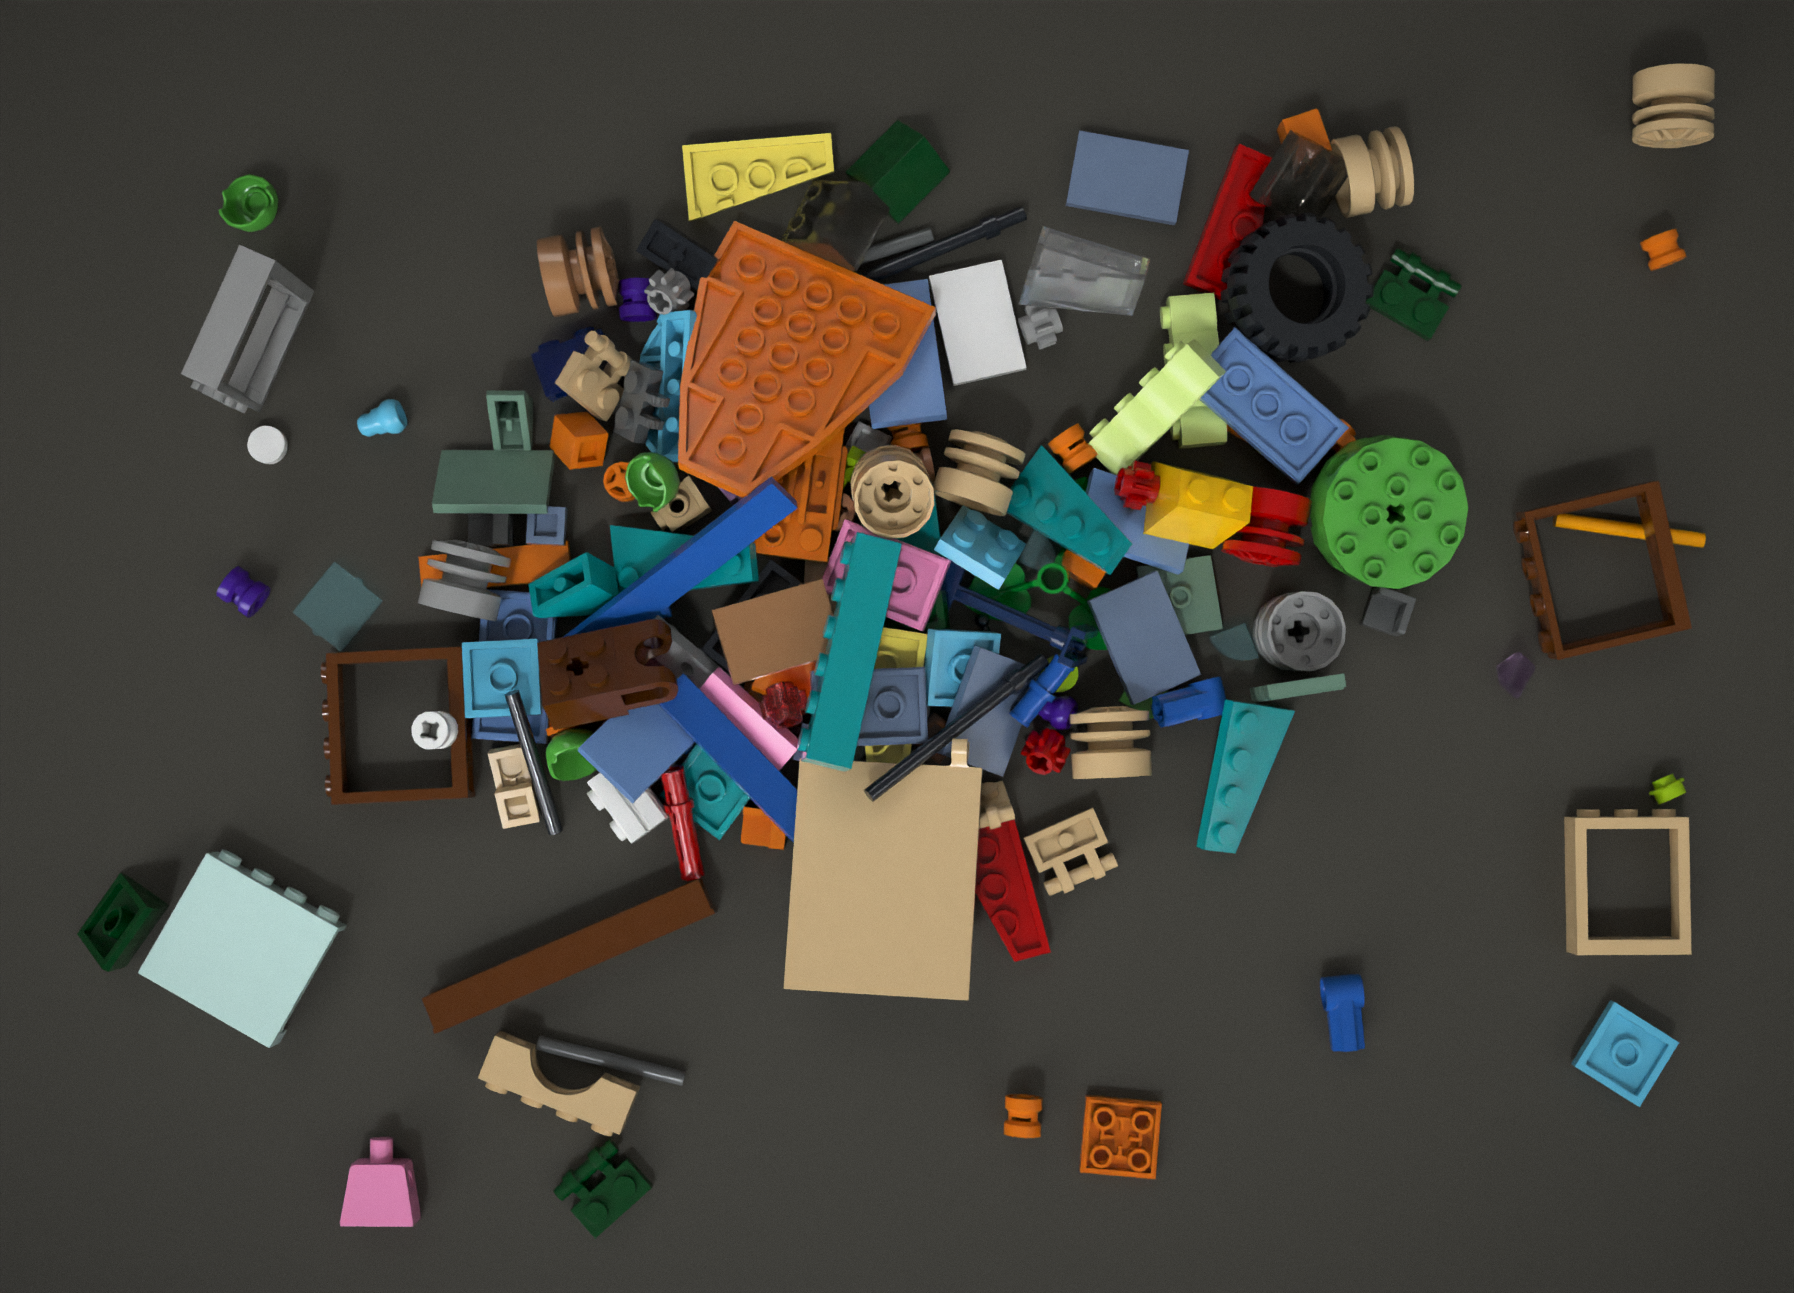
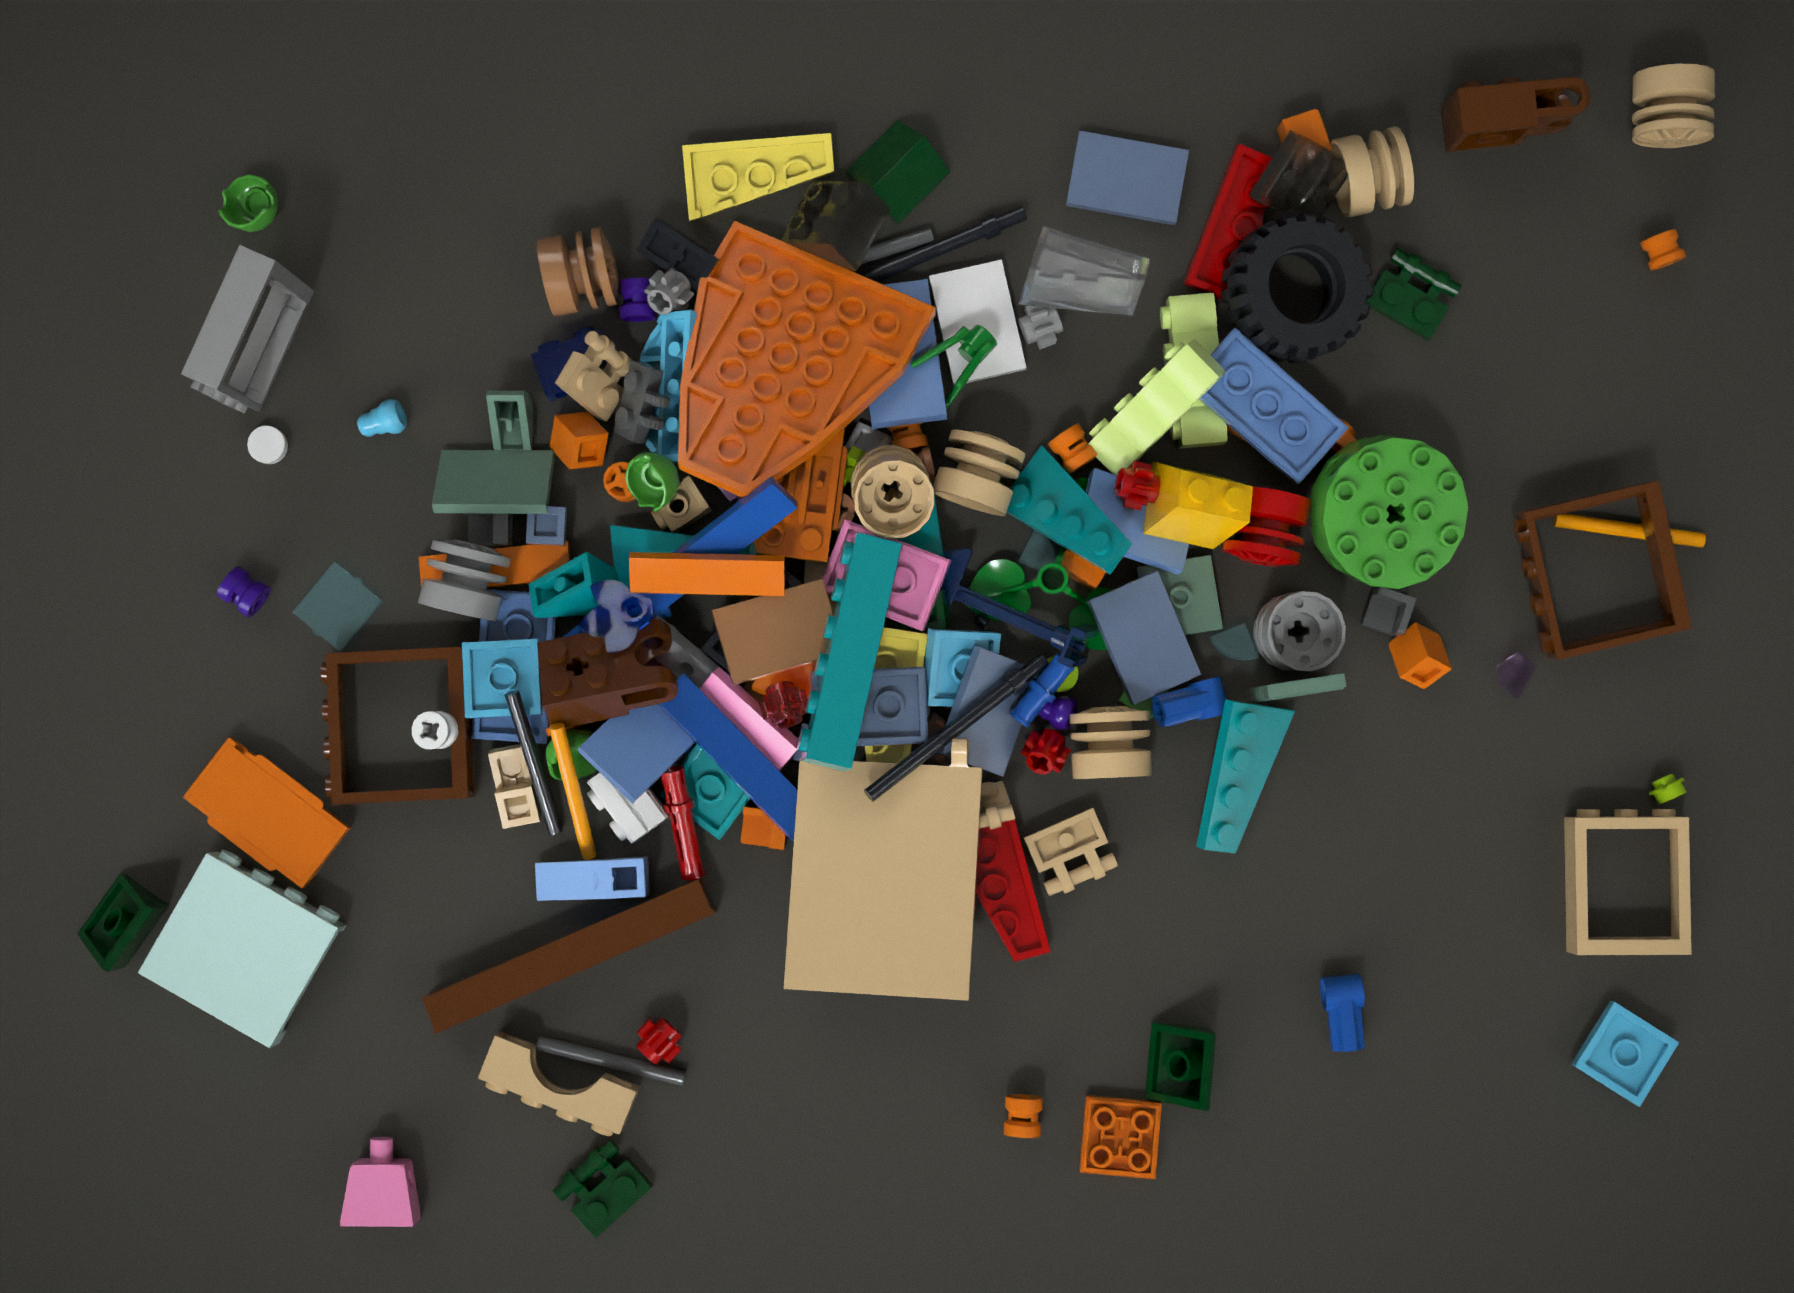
medium azure plate [934,505,1027,590] -> none
none -> orange piece [183,737,351,888]
none -> light blue slope [535,856,650,901]
none -> light orange bar [549,722,597,860]
none -> clear blue plate [579,580,654,653]
none -> orange tile [629,552,785,596]
none -> red gear [636,1017,682,1064]
none -> green plant [911,324,998,410]
none -> dark green slope [1145,1022,1216,1111]
none -> orange panel [1389,622,1452,689]
none -> reddish brown brick [1441,77,1591,152]

